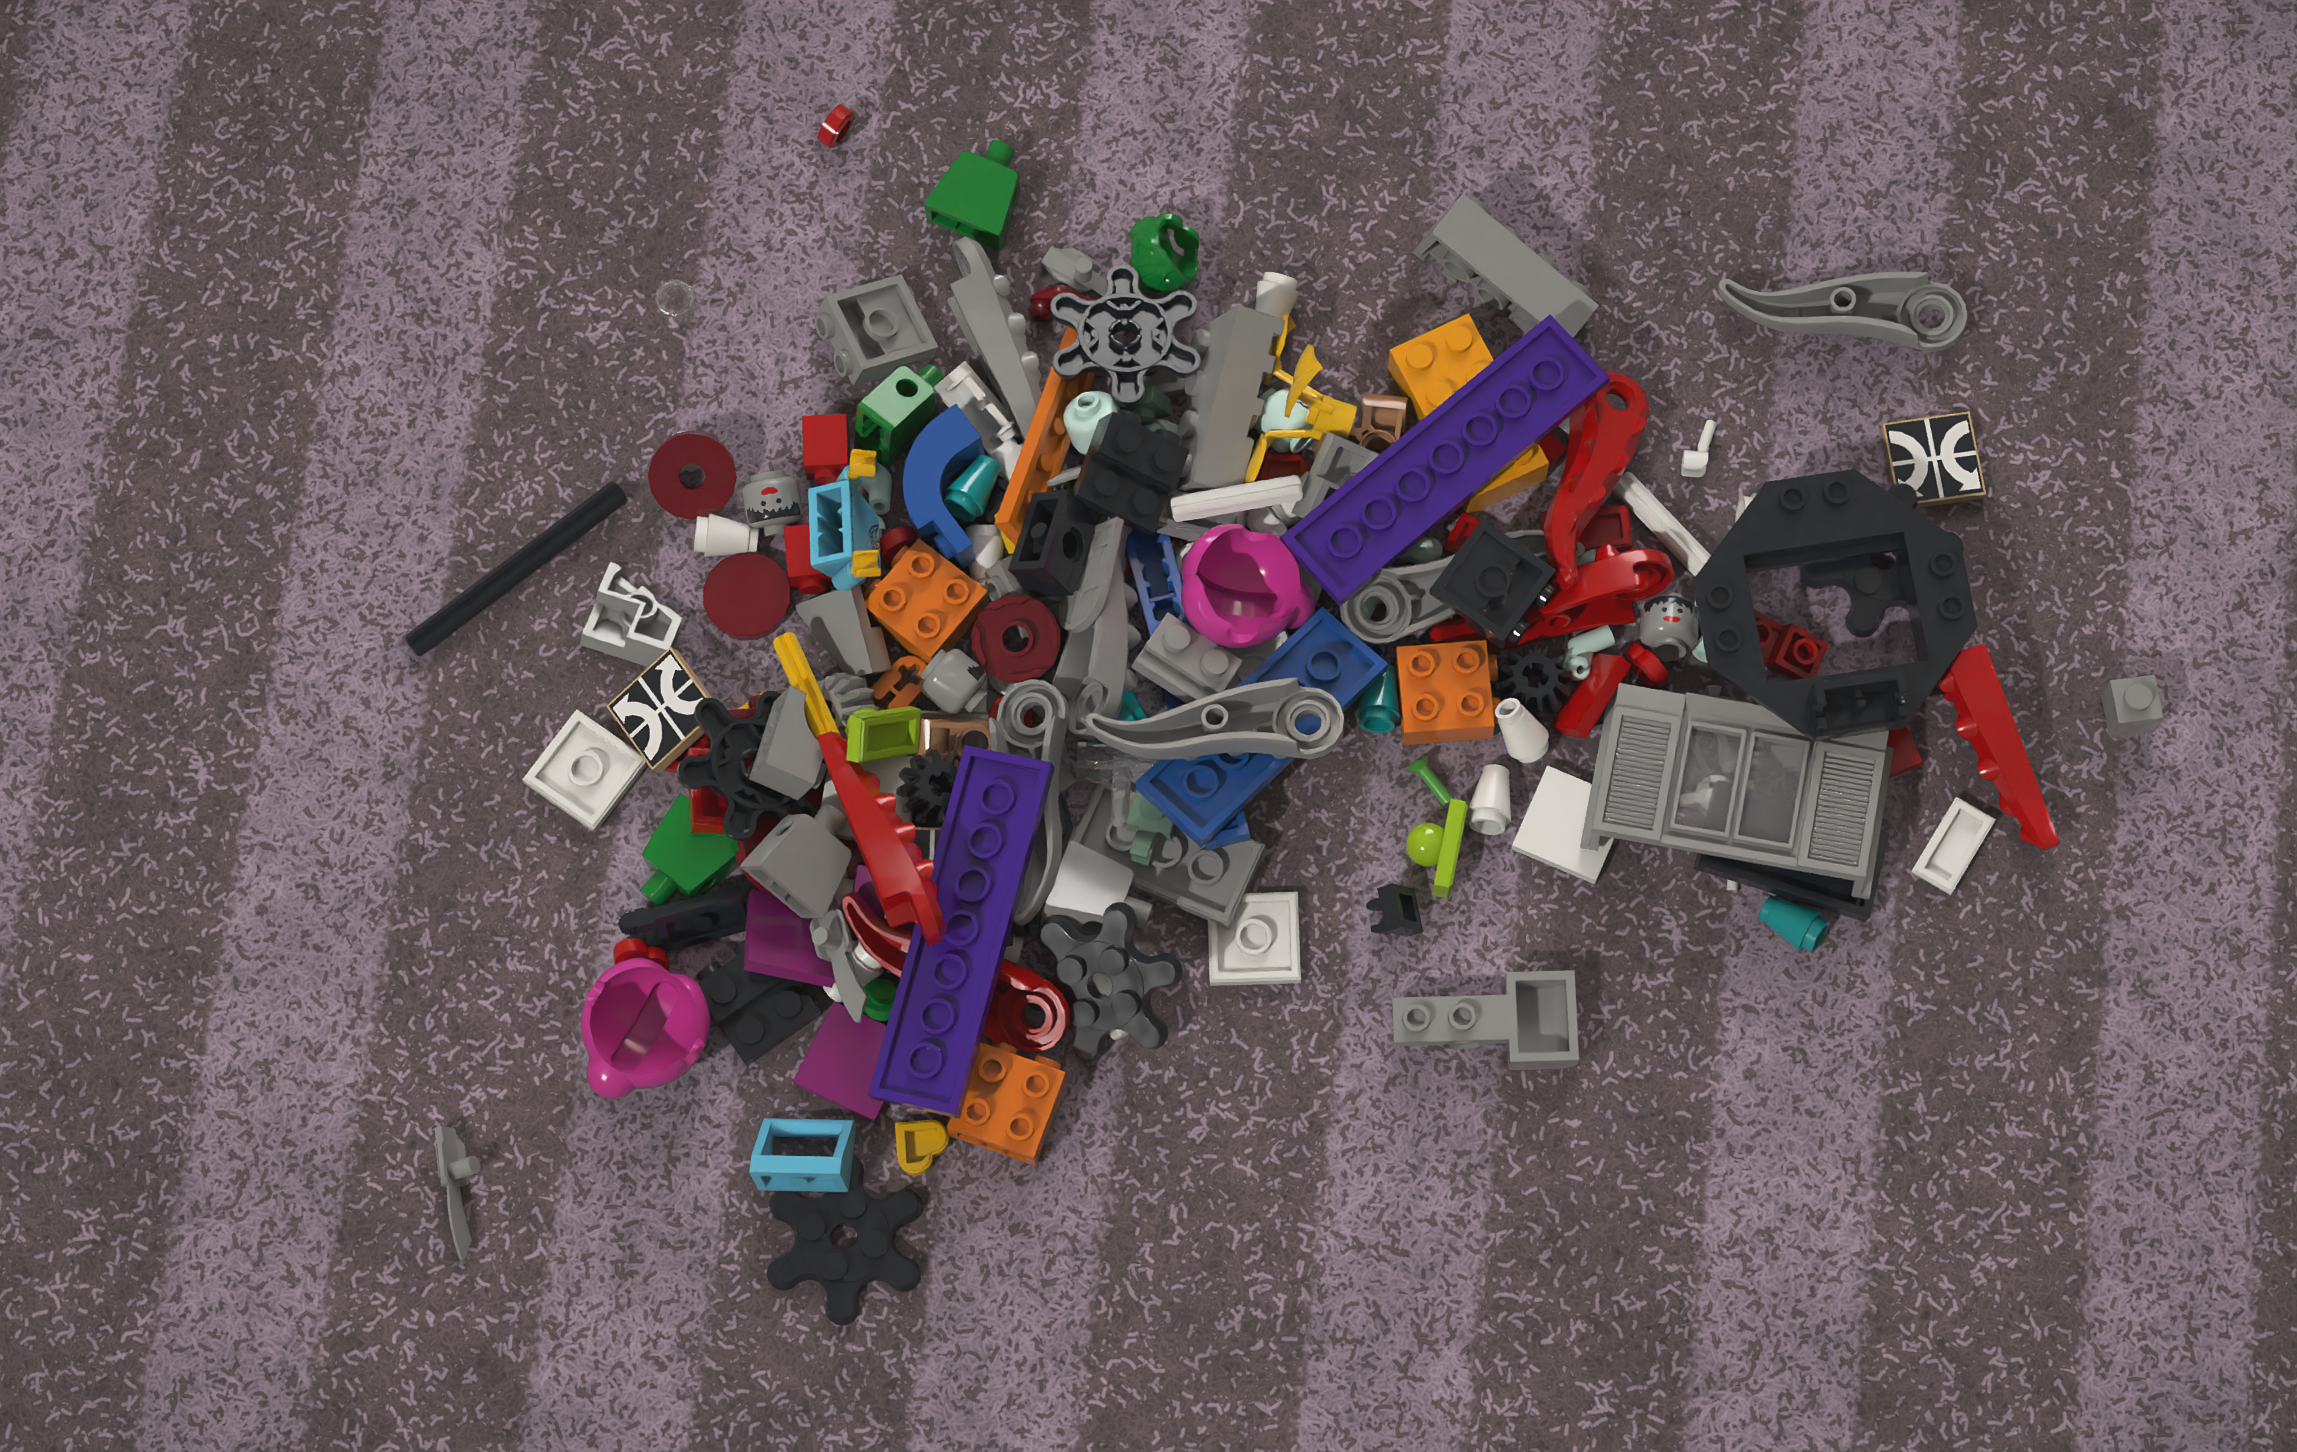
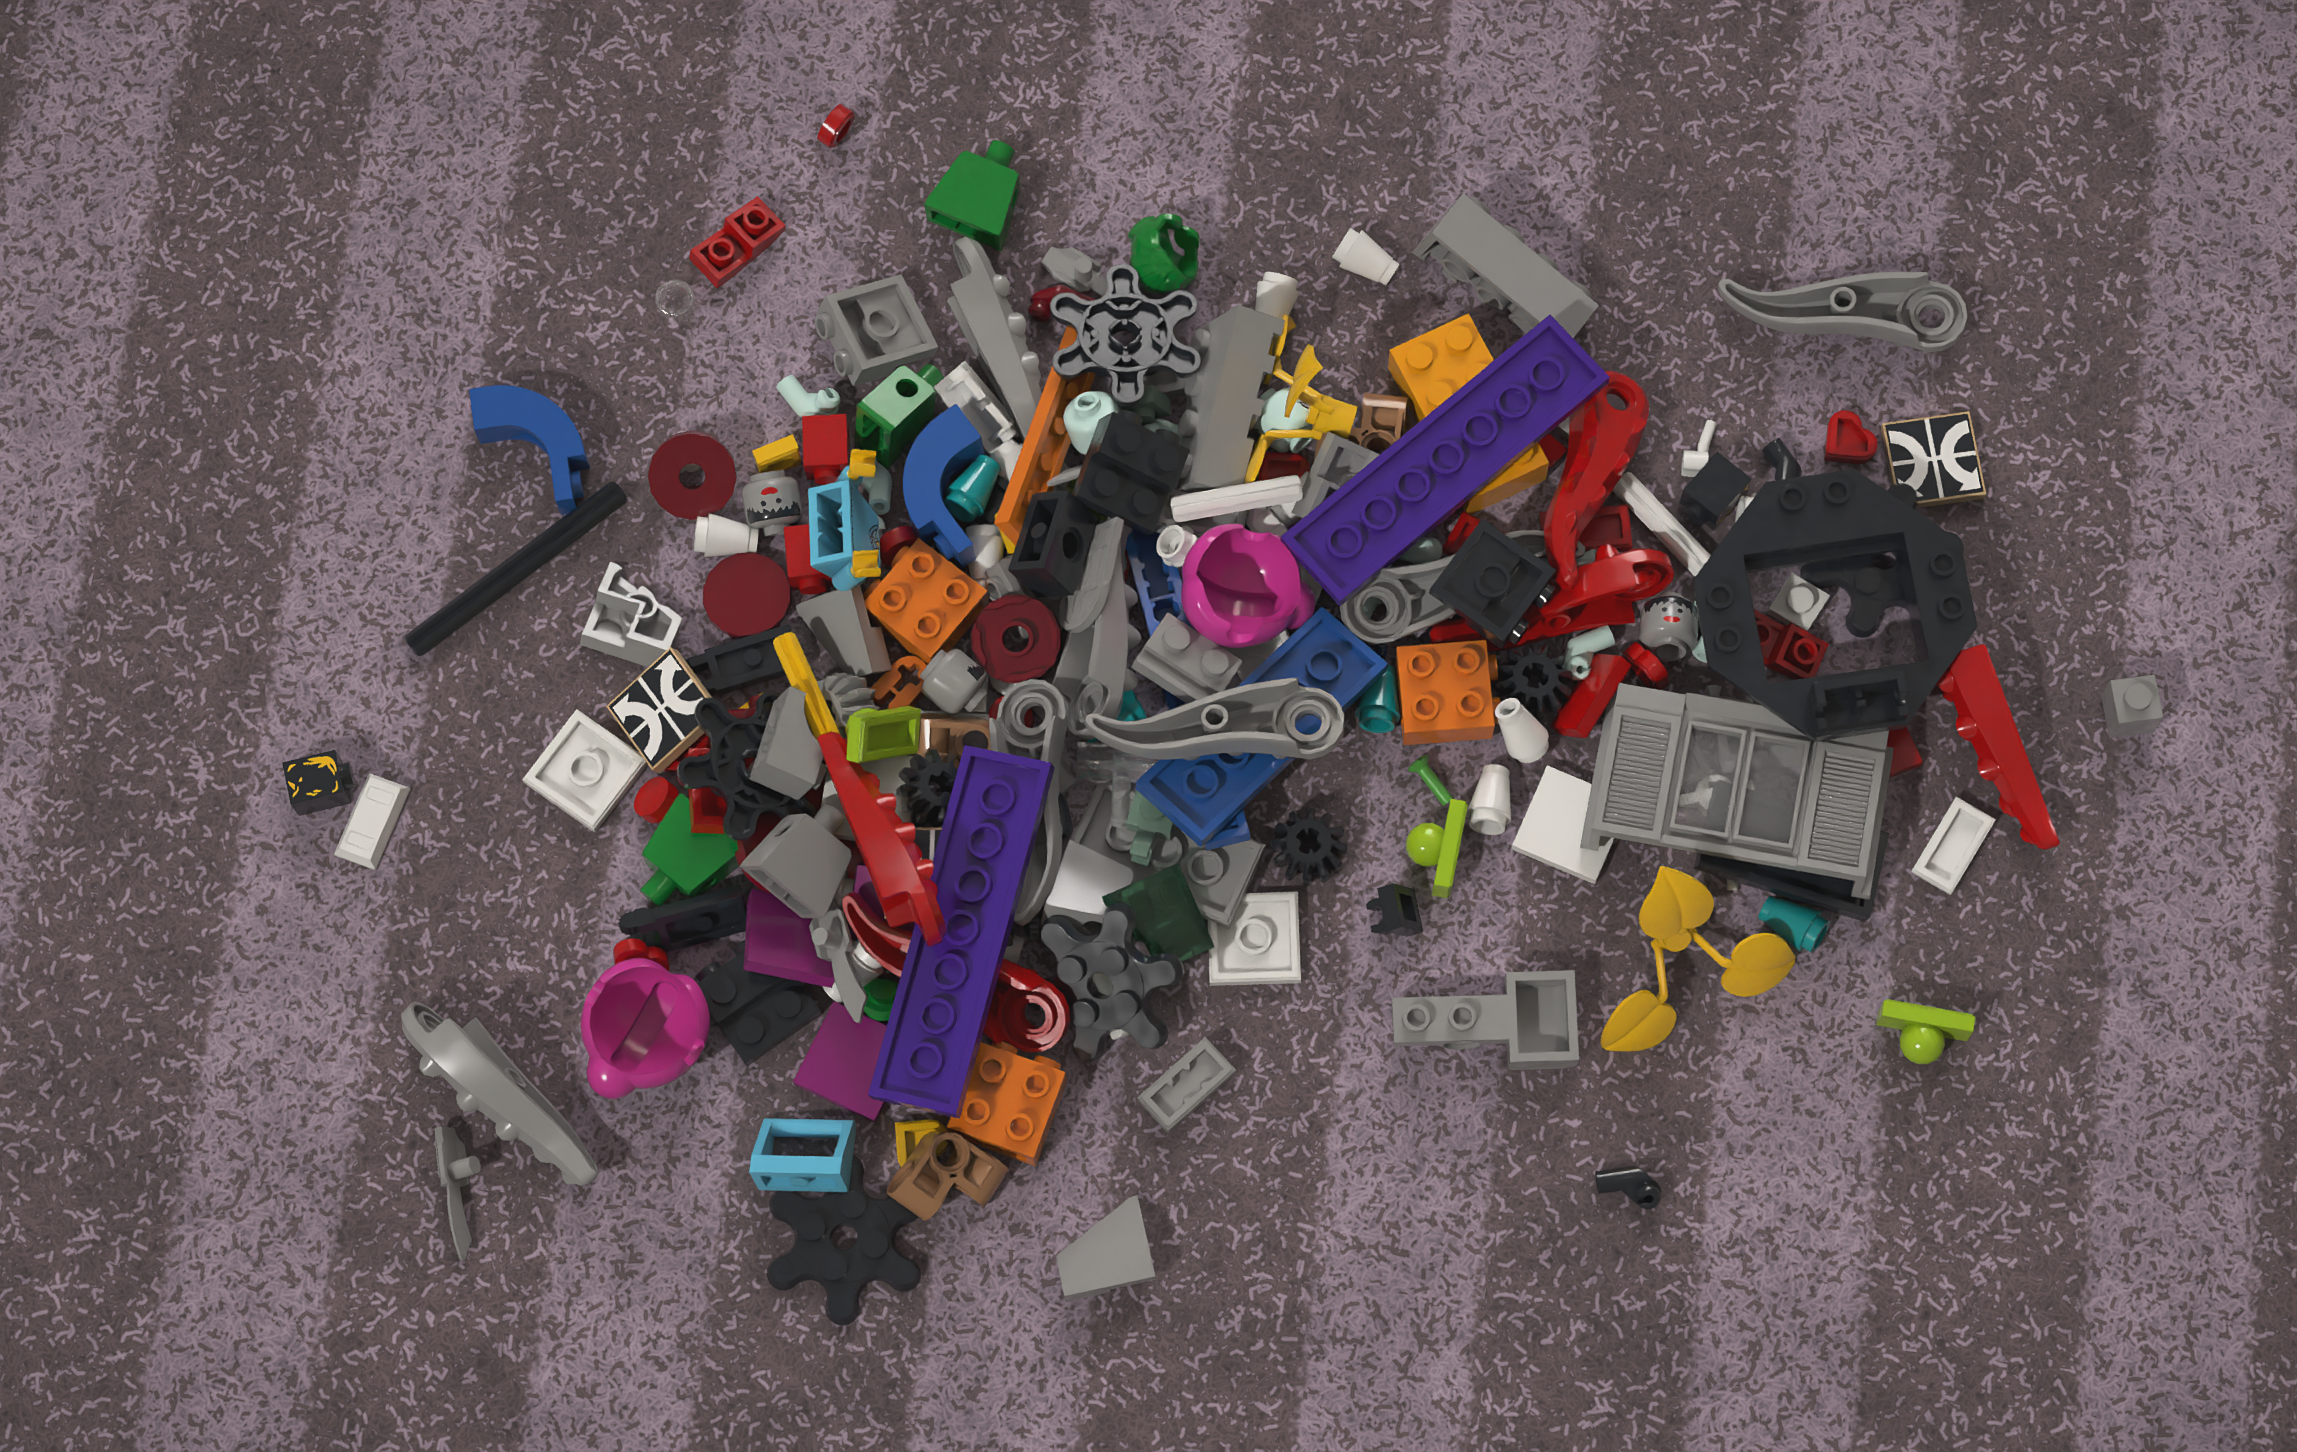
none -> black brick [282,750,356,816]
none -> white tile [334,773,411,870]
none -> light grey animal [401,1001,599,1186]
none -> blue arch [469,385,590,515]
none -> red tile [634,777,678,824]
none -> black hinge [685,625,792,696]
none -> red slope [689,196,786,289]
none -> yellow tile [752,434,802,473]
none -> light aqua arm [776,375,840,417]
none -> medium nougat piece [887,1131,1009,1221]
none -> light grey slope [1056,1196,1156,1302]
none -> clear green slope [1102,863,1215,961]
none -> light grey plate [1137,1037,1236,1134]
none -> white plate [1156,525,1198,568]
none -> black gear [1270,807,1347,886]
none -> white cone [1332,228,1400,286]
none -> black arm [1595,1166,1662,1209]
none -> yellow plant [1600,866,1796,1052]
none -> black brick [1680,451,1752,531]
none -> black arm [1762,438,1802,480]
none -> white plate [1767,573,1830,632]
none -> red tile [1824,410,1878,464]
none -> lime tile [1876,999,1975,1064]

